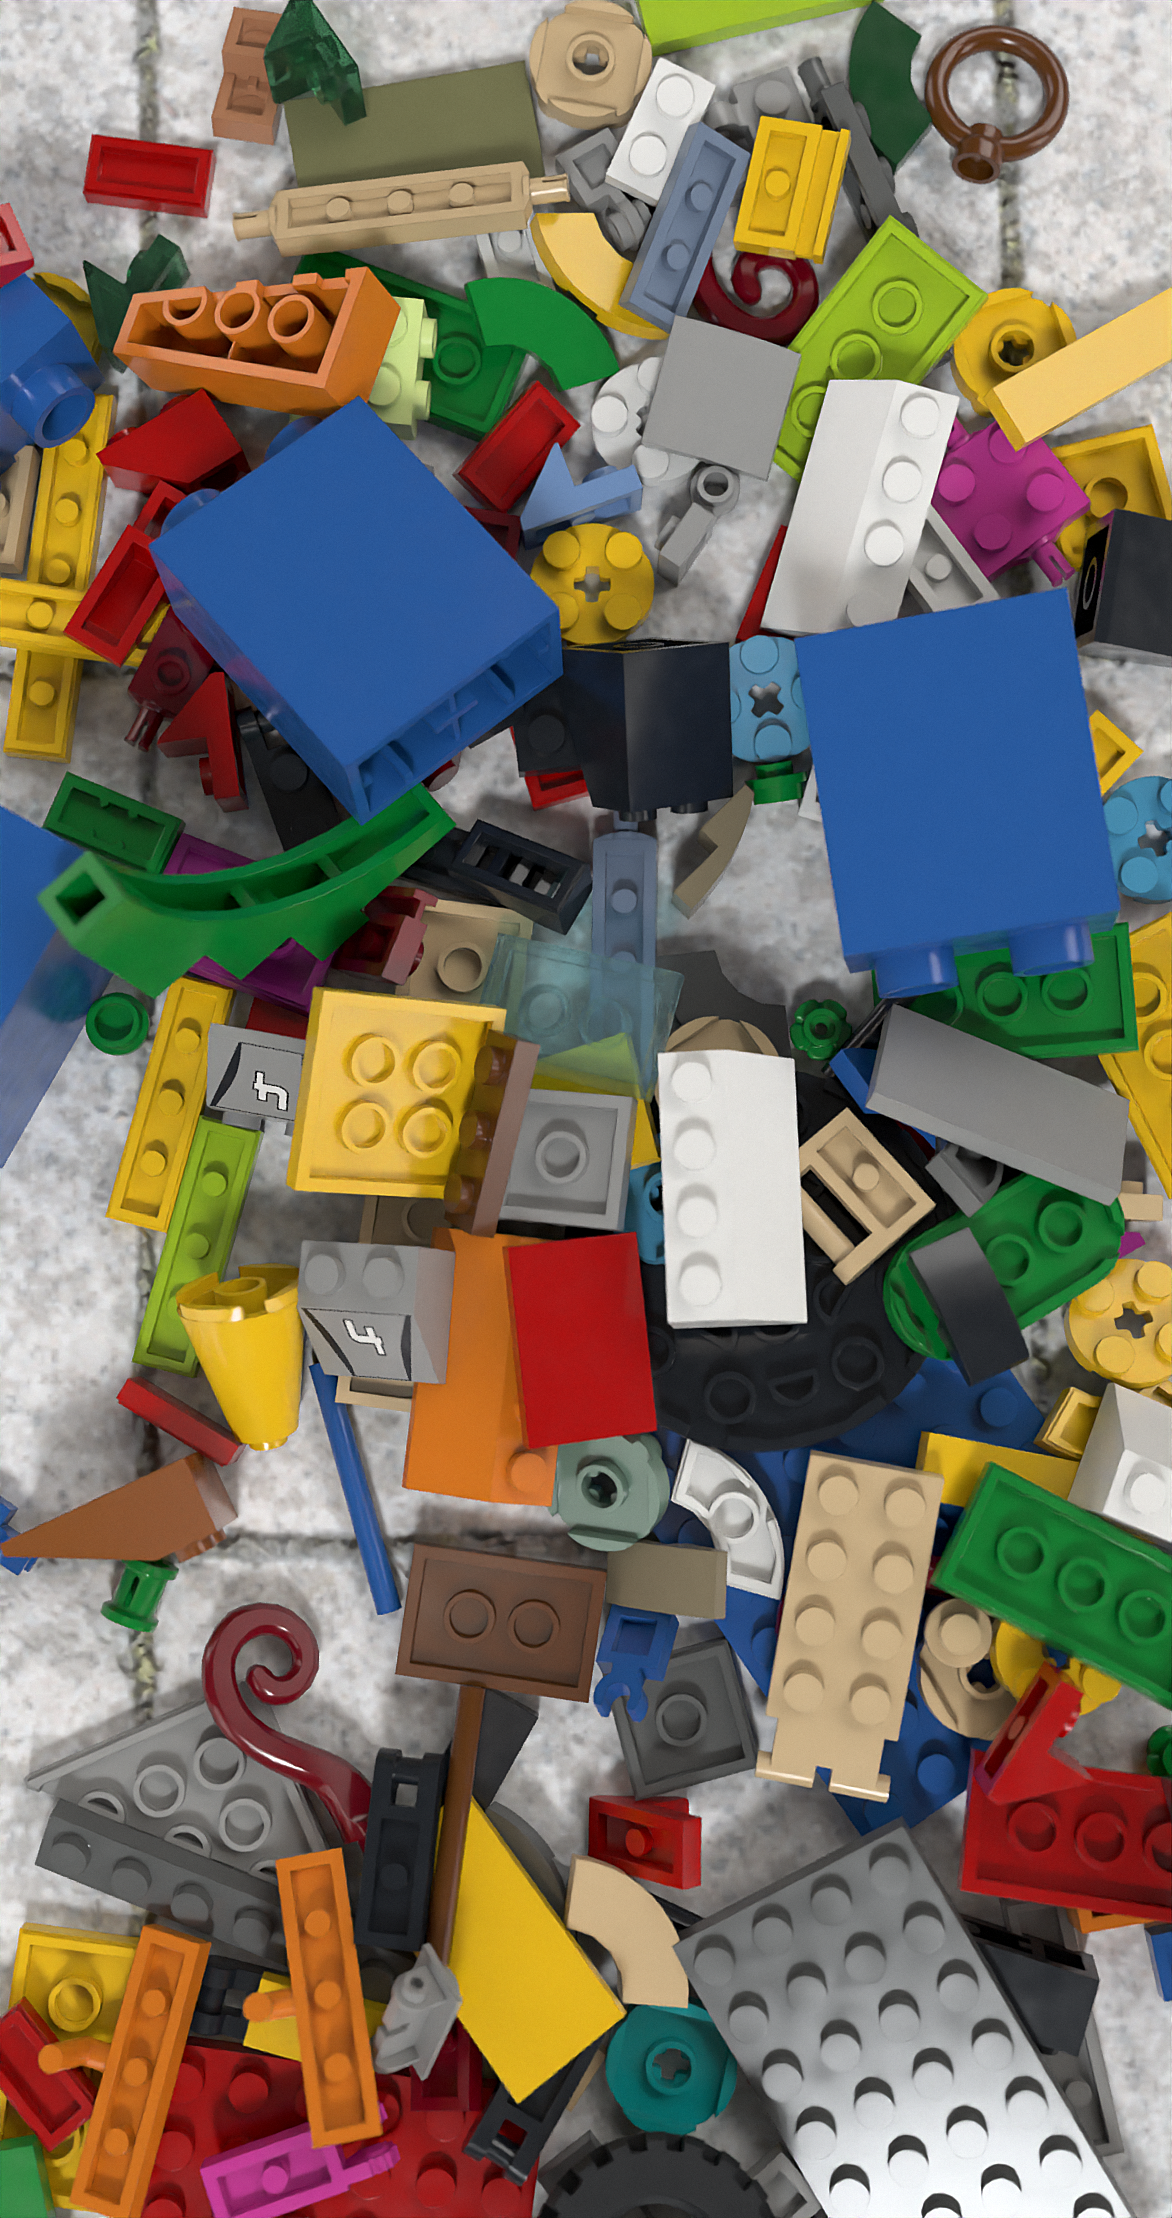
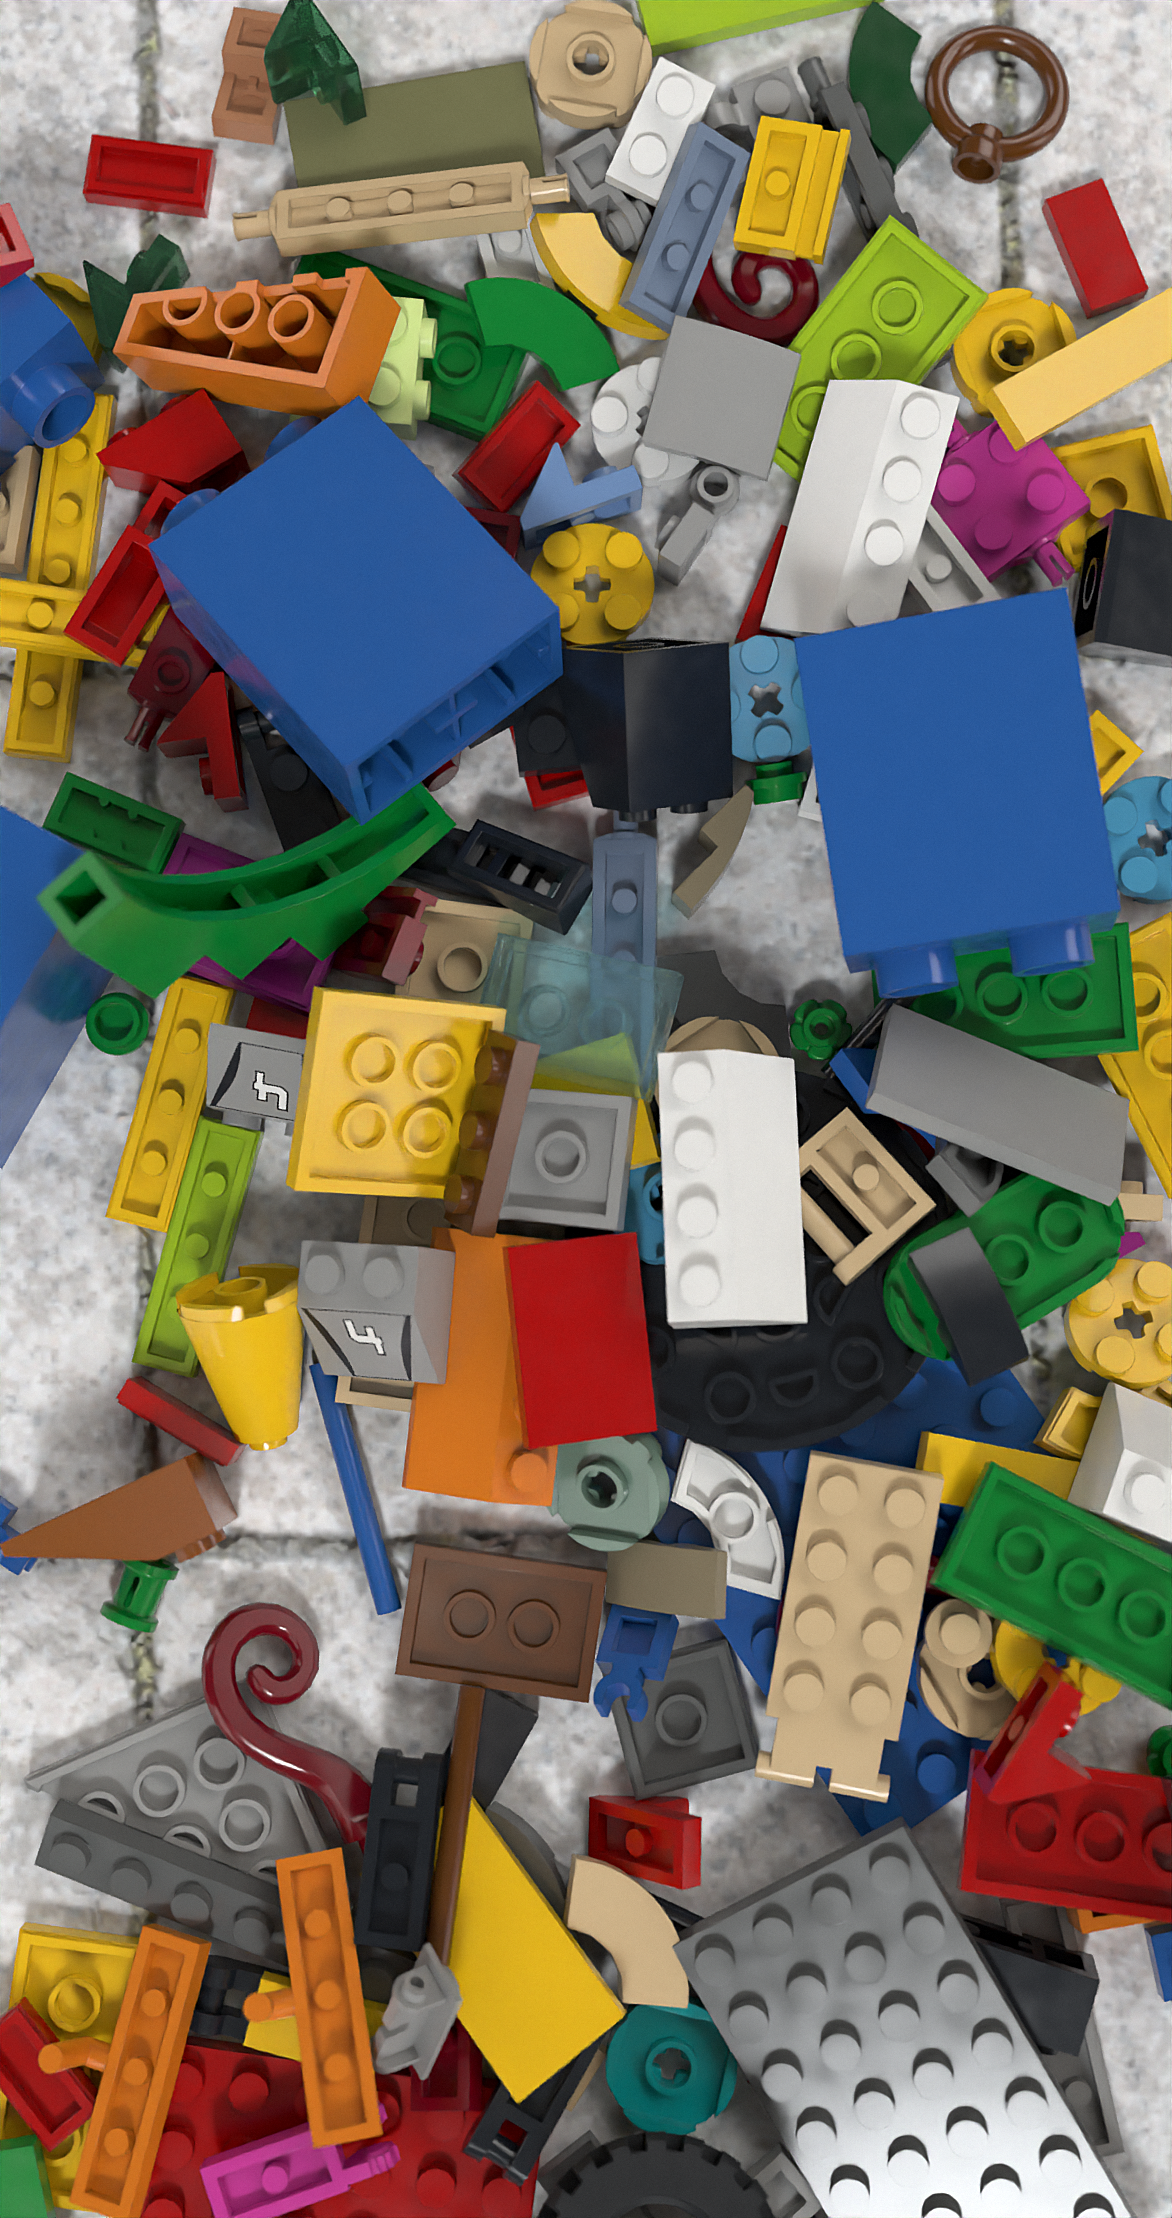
none -> red tile [1041,178,1149,319]

